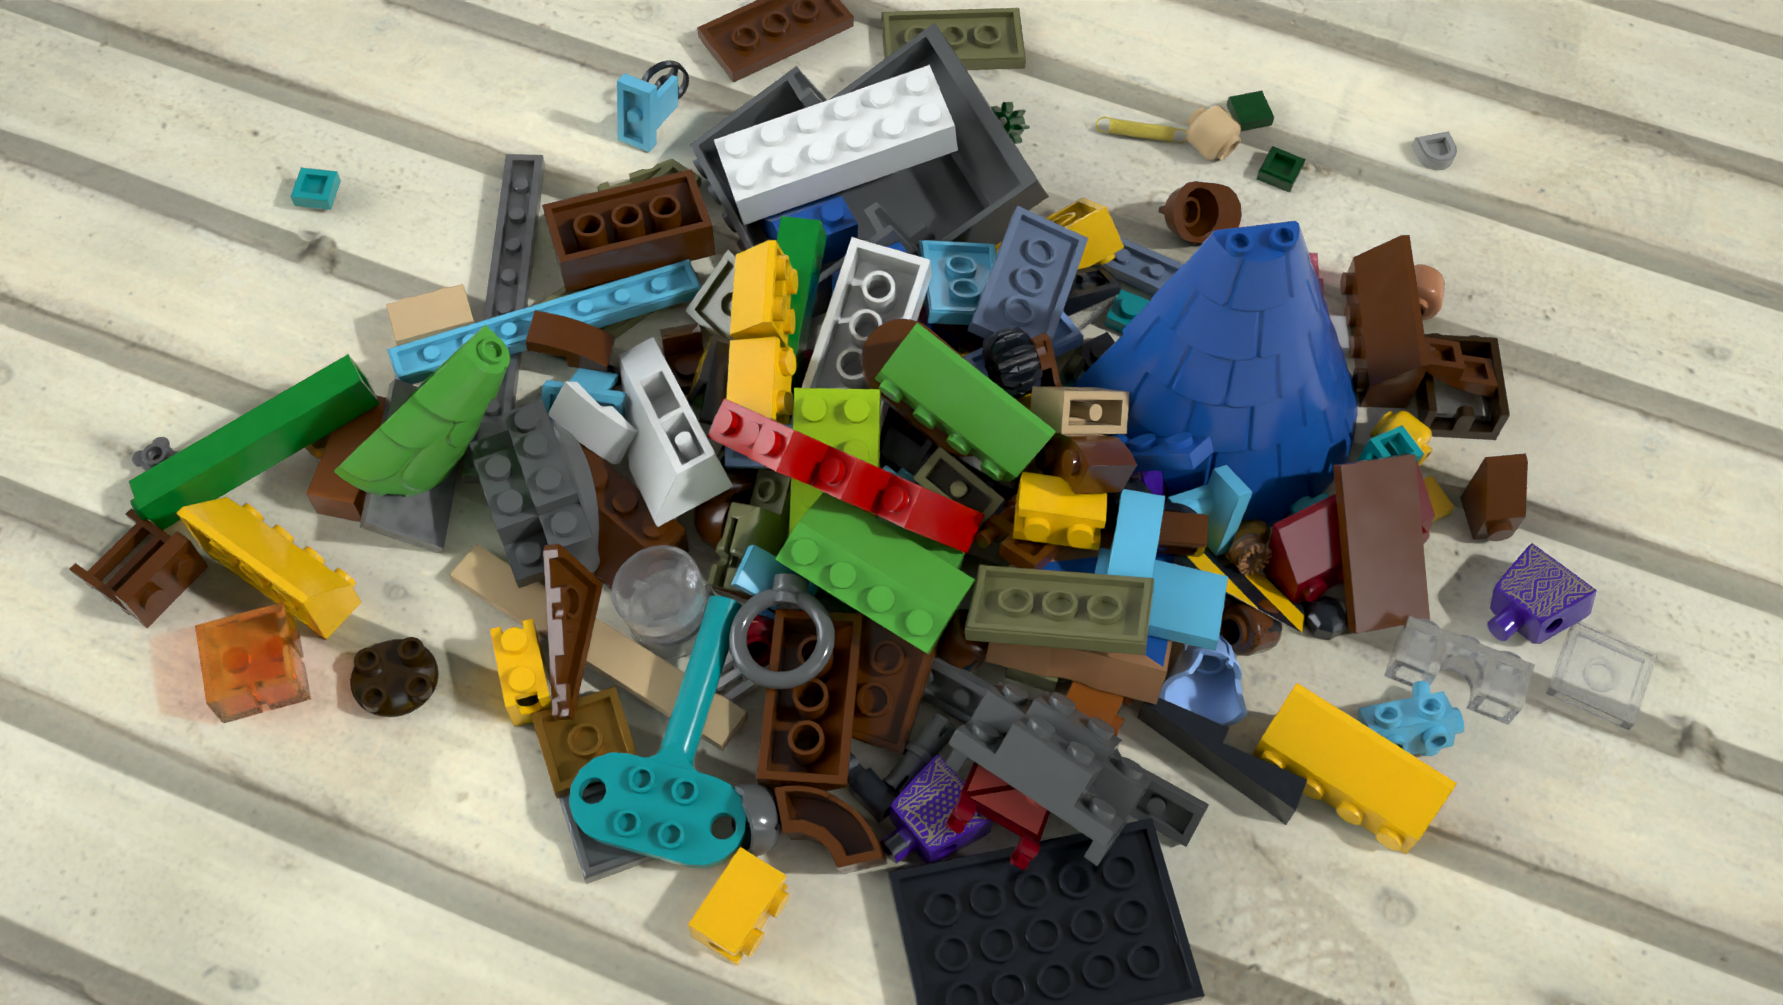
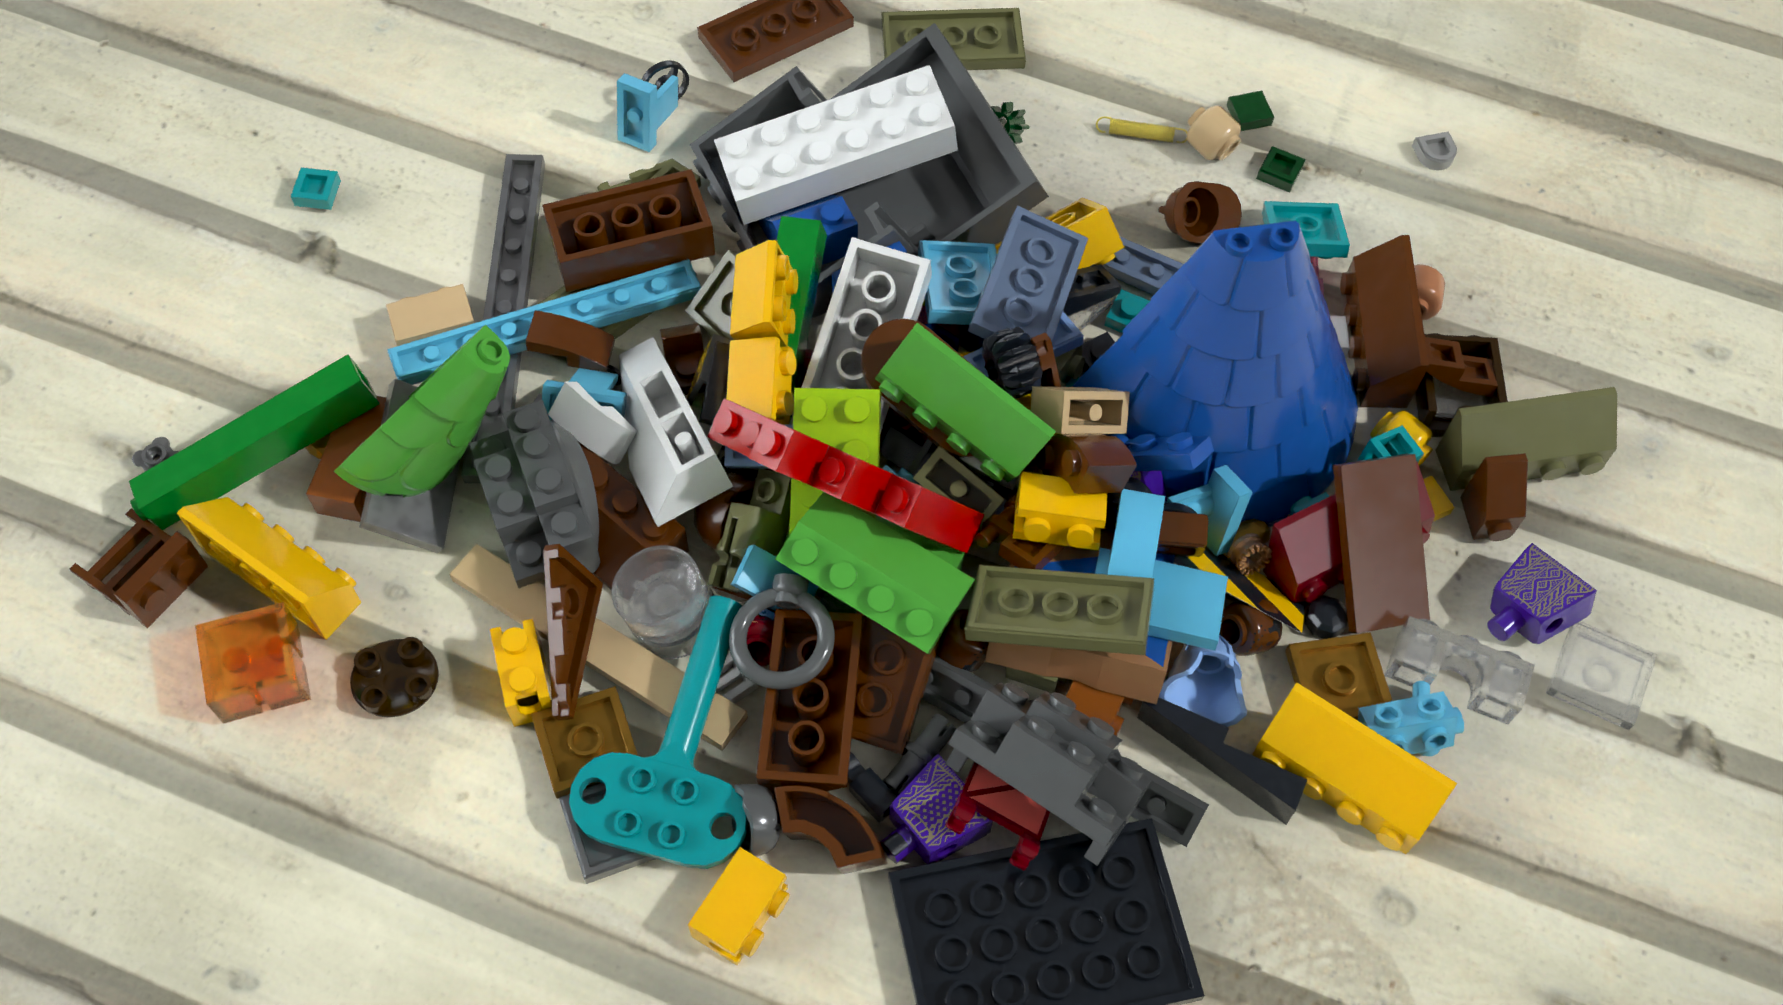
none -> teal plate [1262,201,1350,259]
none -> pearl gold plate [1285,632,1392,720]
none -> olive slope [1435,387,1617,491]

